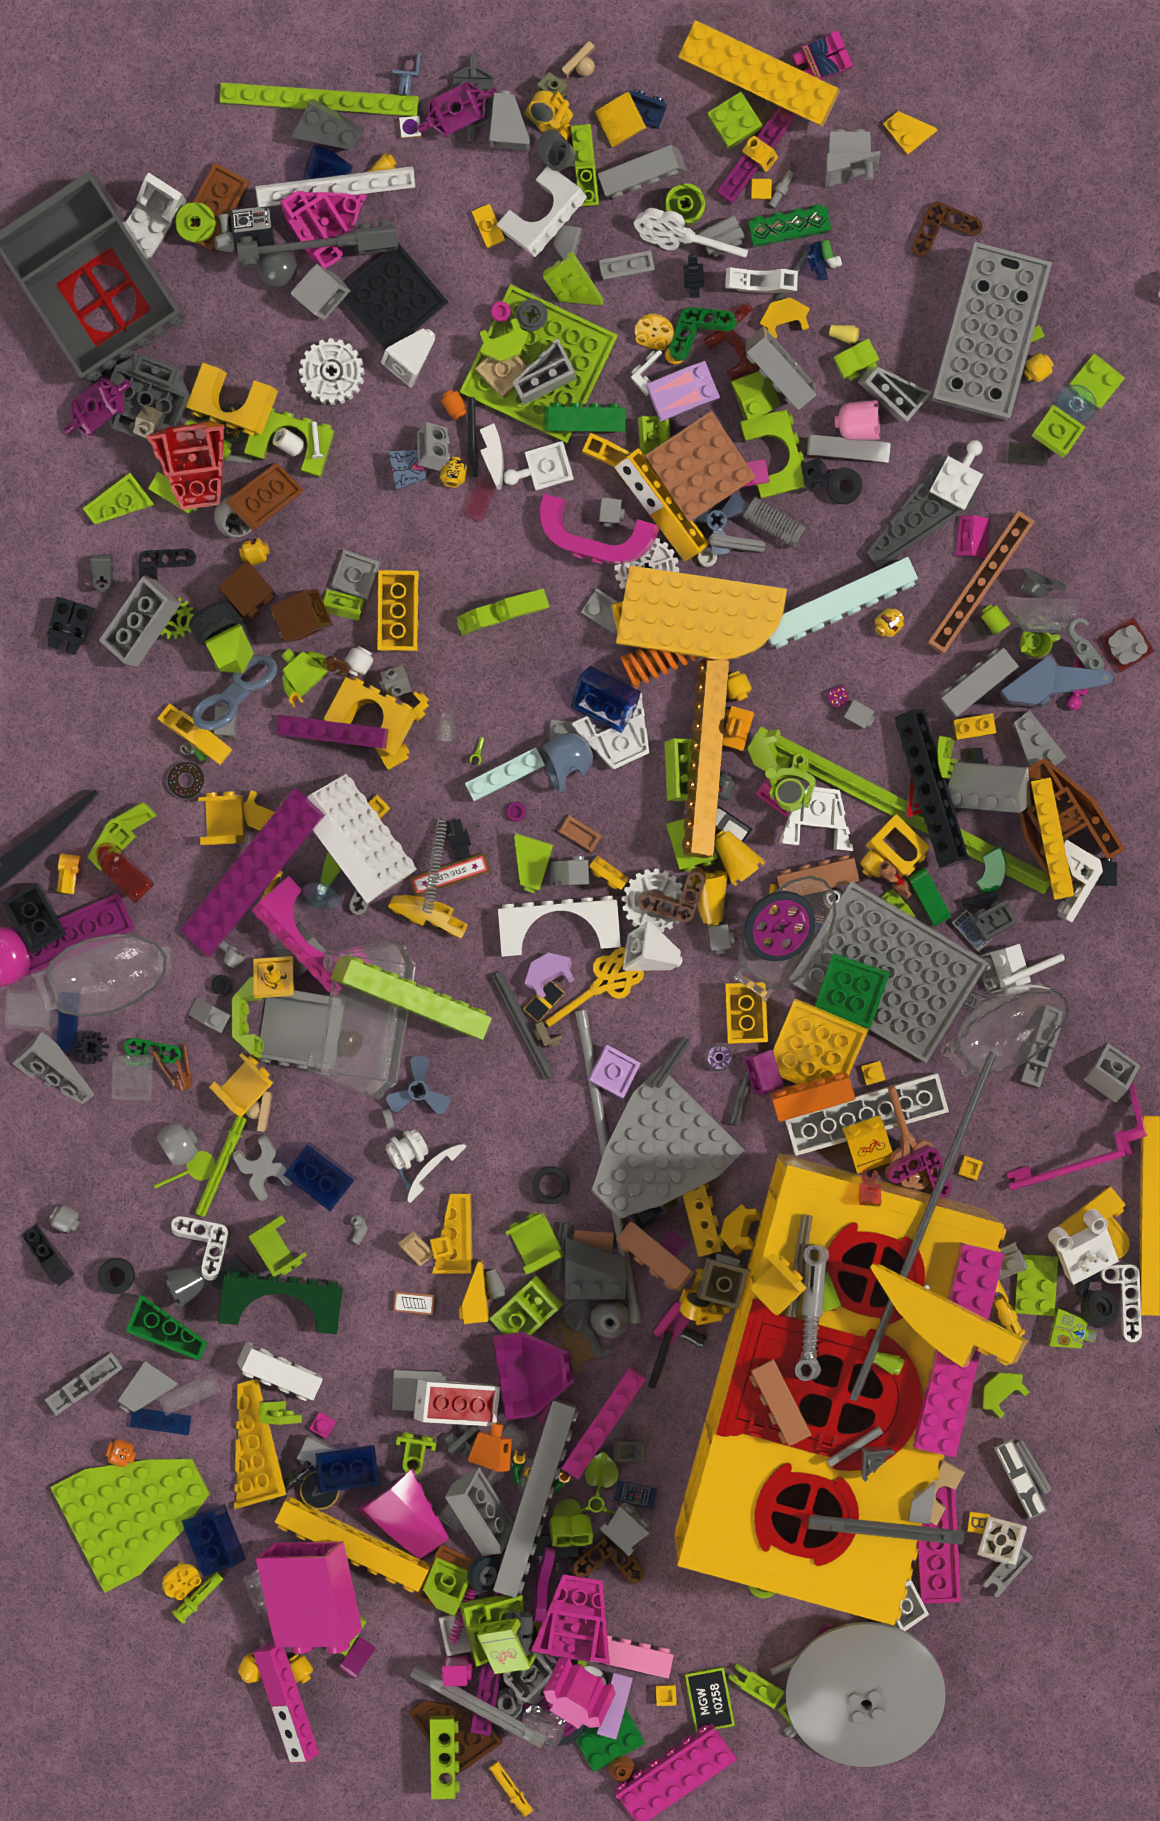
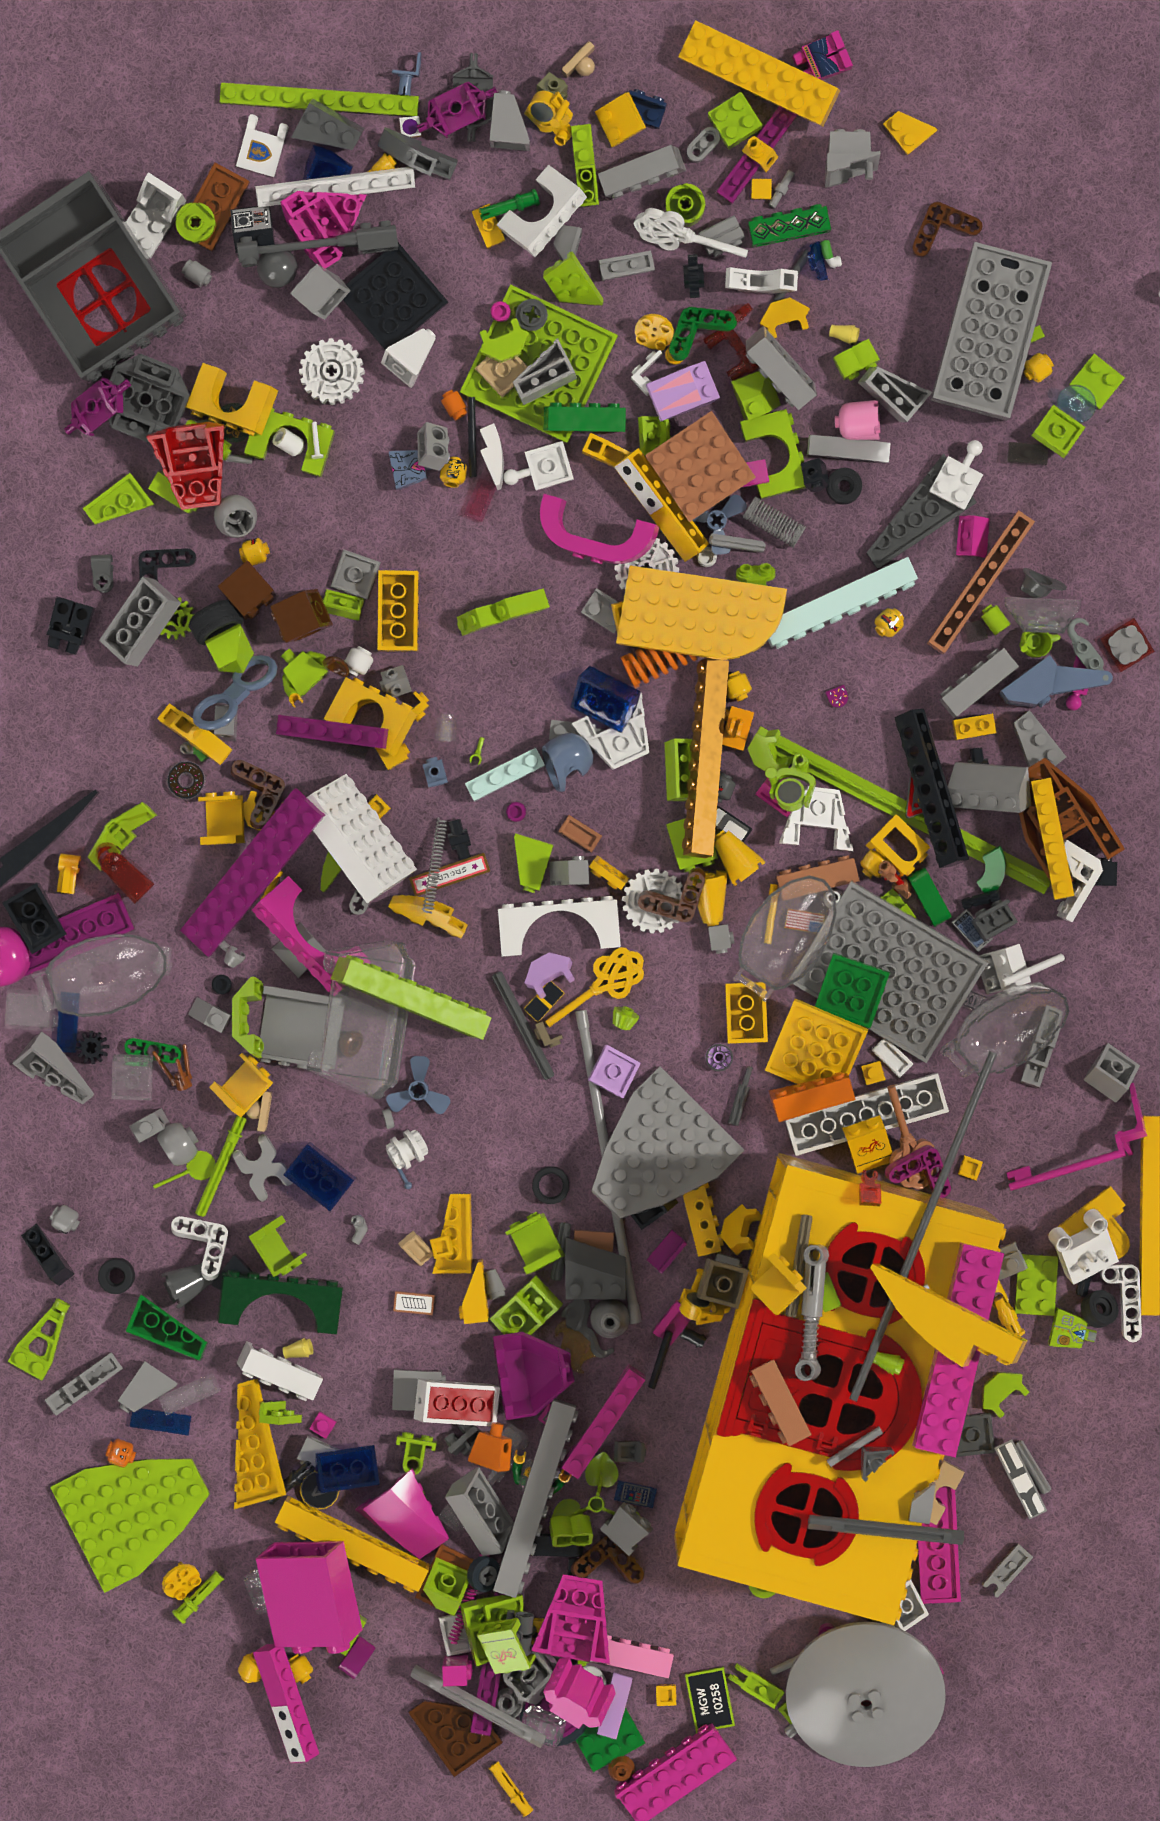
dark tan bracket [133,406,163,438] -> none
clear blue slope [181,1503,246,1576] -> none
light grey bar [214,214,234,252] -> none
dark orange plate [226,462,304,531] -> none
yellow plate [253,956,294,998] -> none
clear light blue dish [302,882,341,910] -> none
white slope [407,1143,467,1203] -> none
lime brick [430,1715,460,1799] -> none
magenta beam [533,1547,555,1623] -> none
dark grey piece [537,130,575,171] -> none
light grey brick [599,498,625,528] -> none
nougat brick [616,1221,695,1291] -> none
white slope [623,922,682,971] -> none
dark grey axle [651,1036,690,1088] -> none
magenta panel [743,1049,783,1095] -> none
wedge [744,891,816,962] -> none
light grey brick [843,700,876,729] -> none
lime slope [938,736,958,778] -> none
yellow tile [967,1511,990,1534] -> none
white piece [977,1516,1027,1565] -> none
none -> lime plate [8,1298,70,1381]
none -> light grey torso [129,1108,170,1144]
none -> light grey brick [181,259,212,288]
none -> reddish brown beam [231,760,285,829]
none -> white flag [236,114,289,177]
none -> light yellow cone [283,1338,313,1359]
none -> dark grey slope [378,127,458,180]
none -> sand blue brick [423,757,448,788]
none -> green pin [479,188,540,221]
none -> lime piece [613,1006,639,1030]
none -> light grey plate [687,127,720,163]
none -> lime bracket [736,563,776,586]
none -> white tile [872,1038,913,1078]
none -> dark grey tile [956,1413,995,1457]

